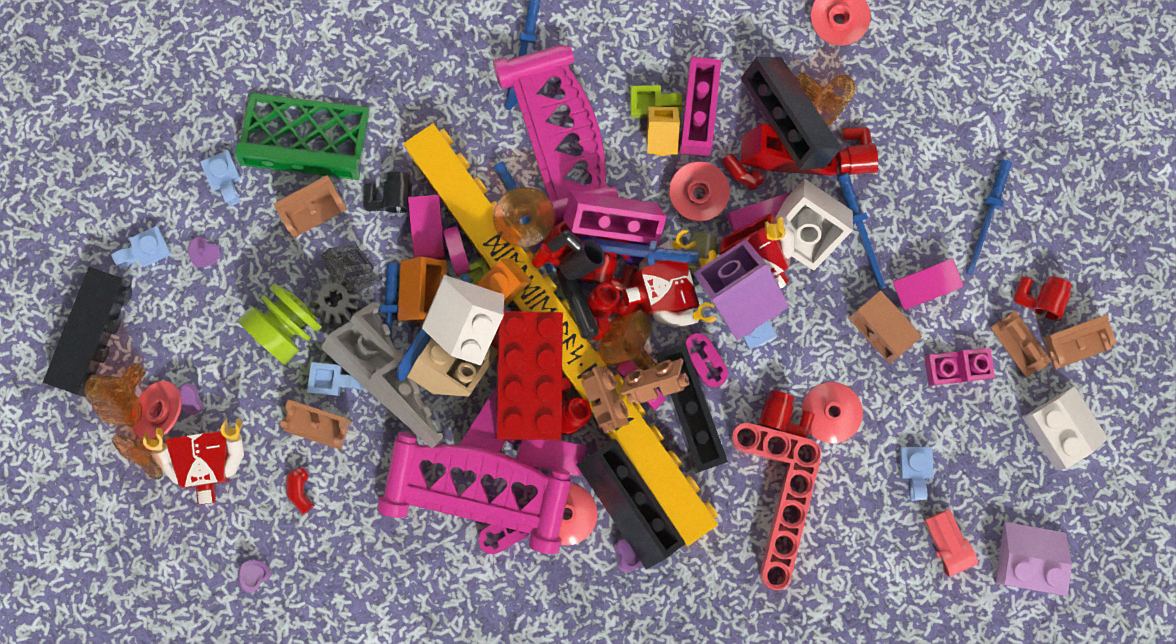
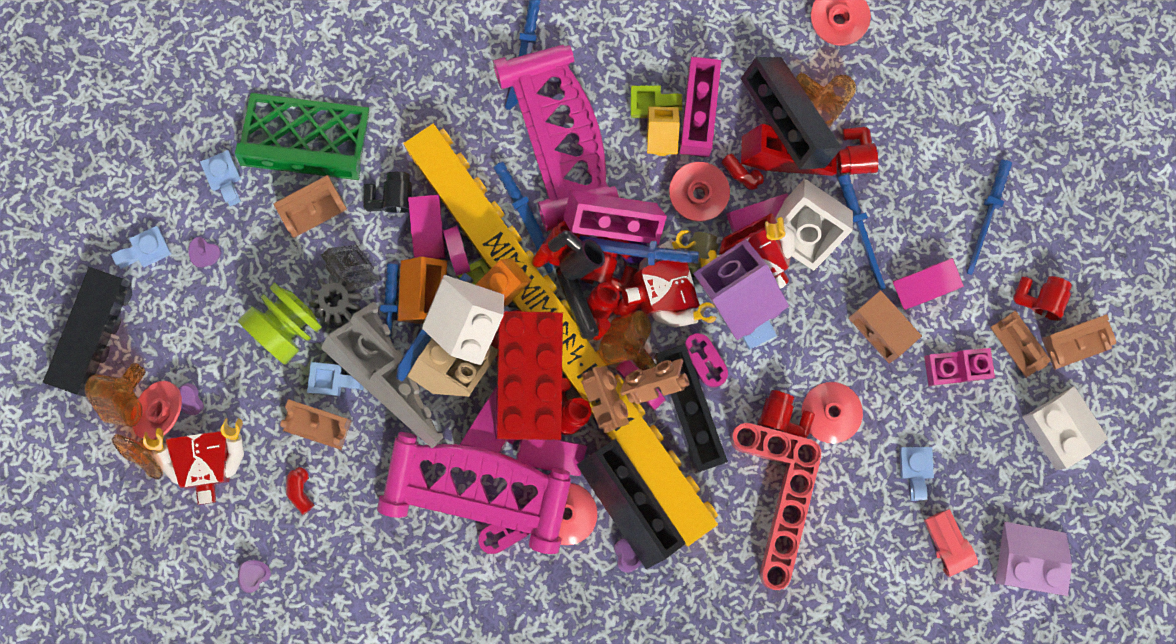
clear orange dish [493,187,555,247] -> none

